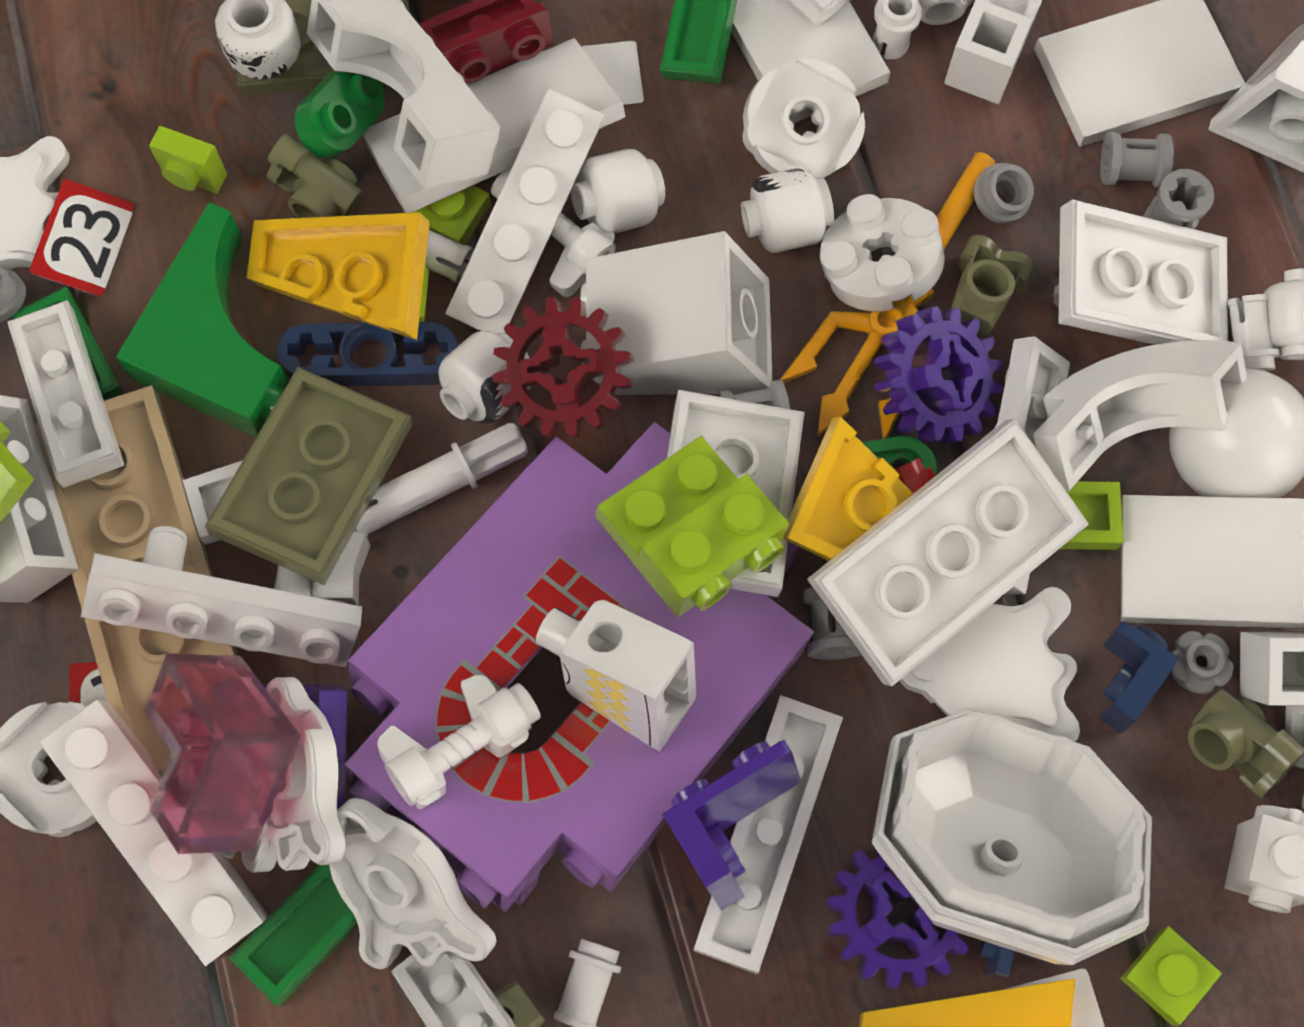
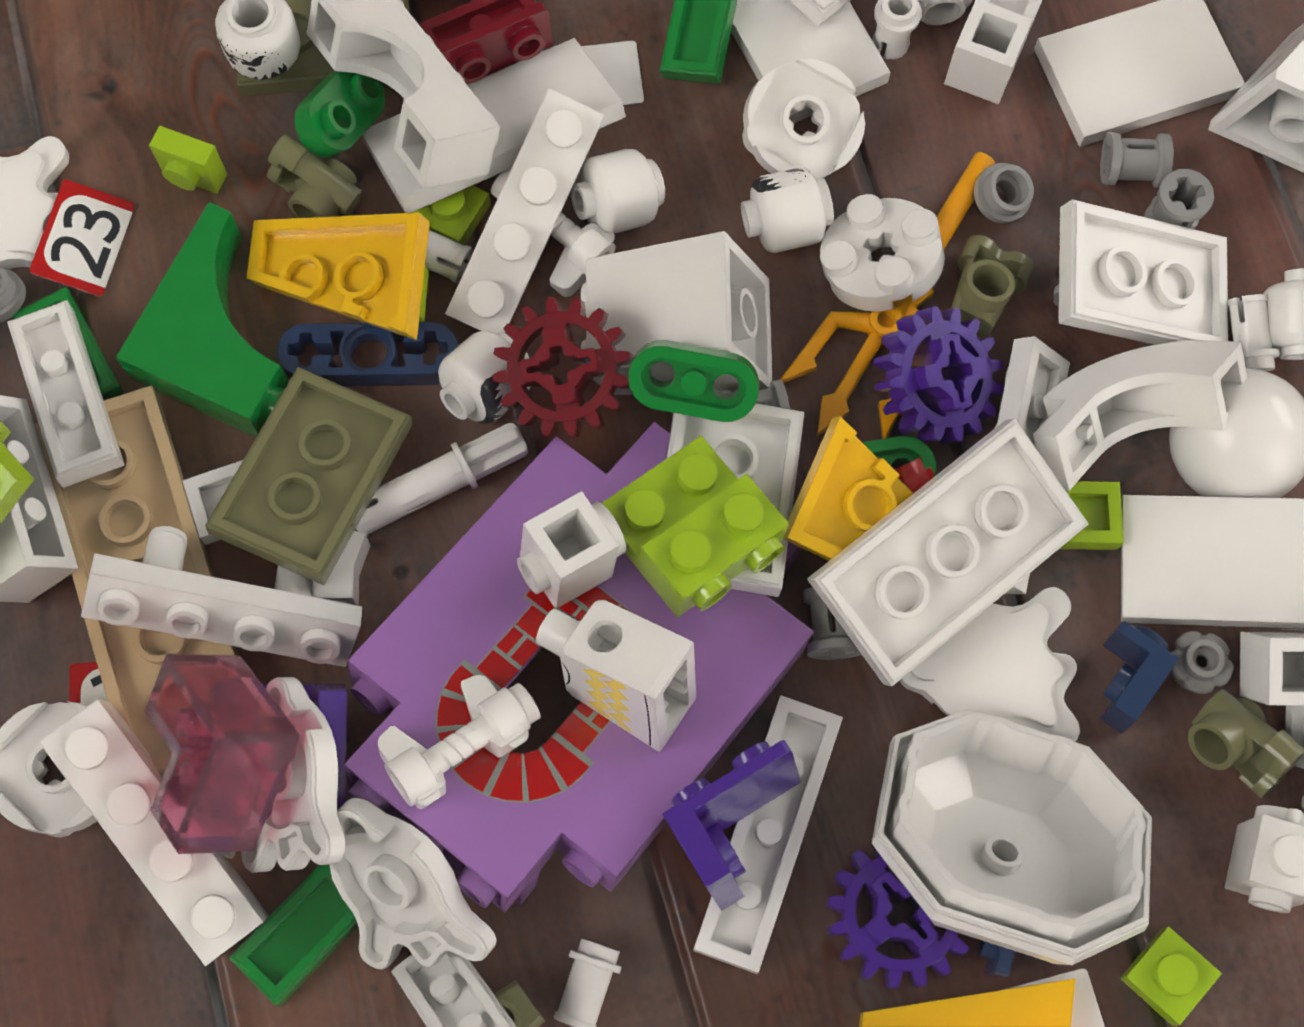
none -> white brick [517,491,626,608]
none -> green plate [628,340,759,422]

